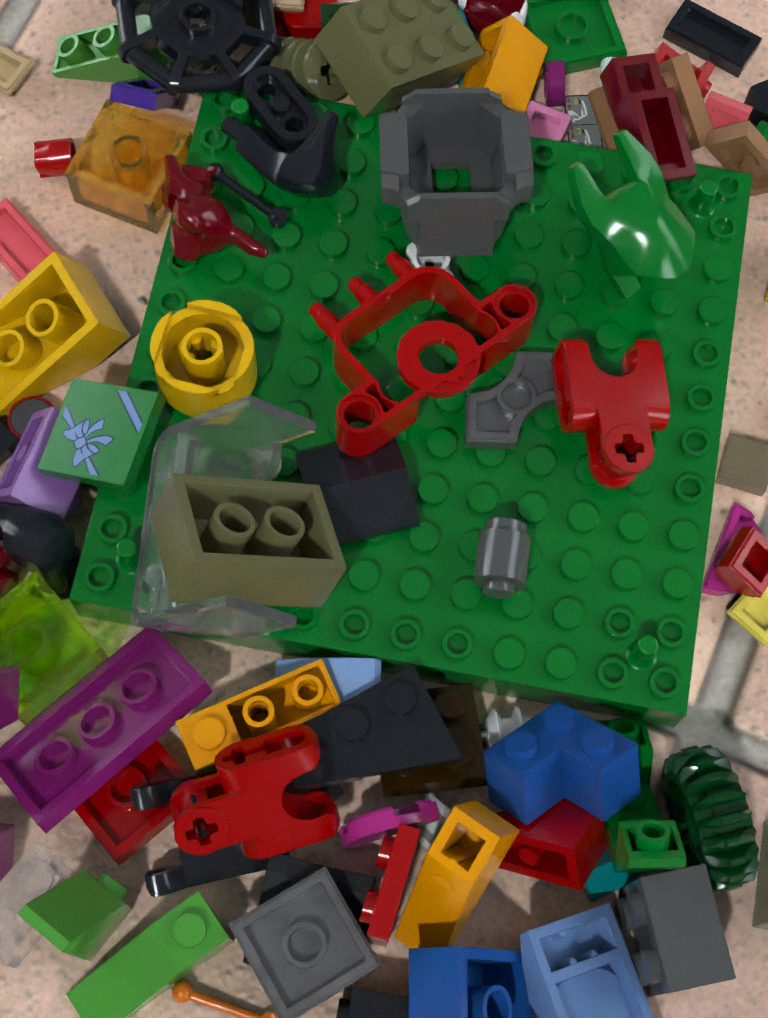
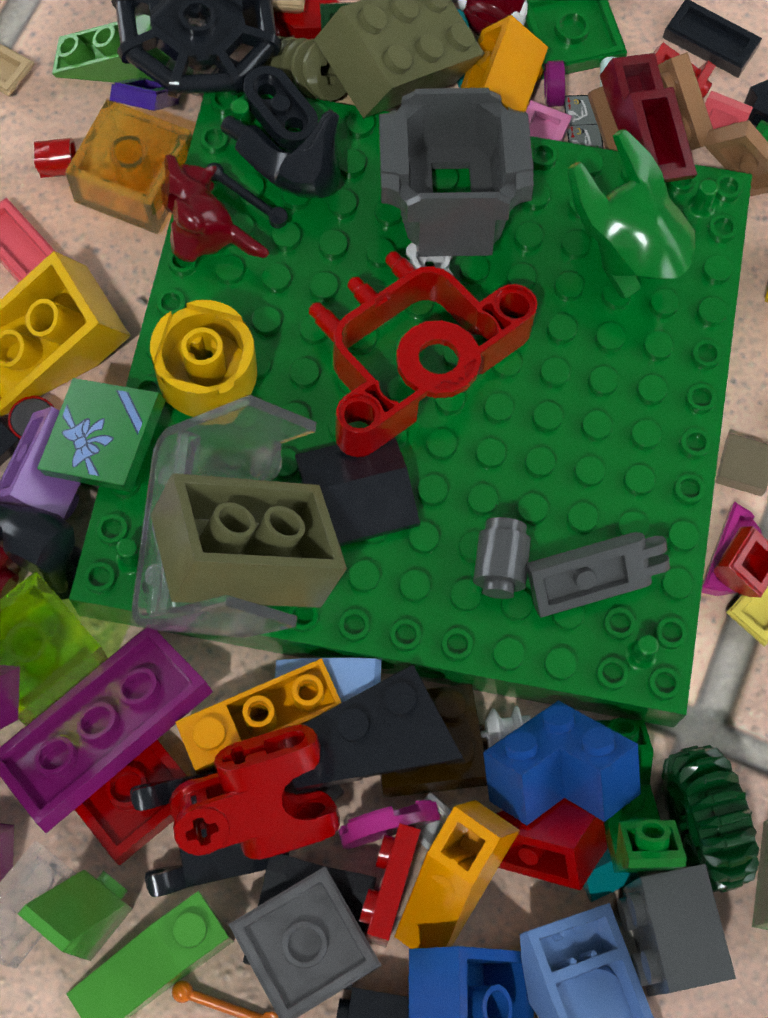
flat silver tile [464,351,557,450] -> none
red piece [551,339,670,490] -> none
none -> dark grey hinge [526,532,670,618]

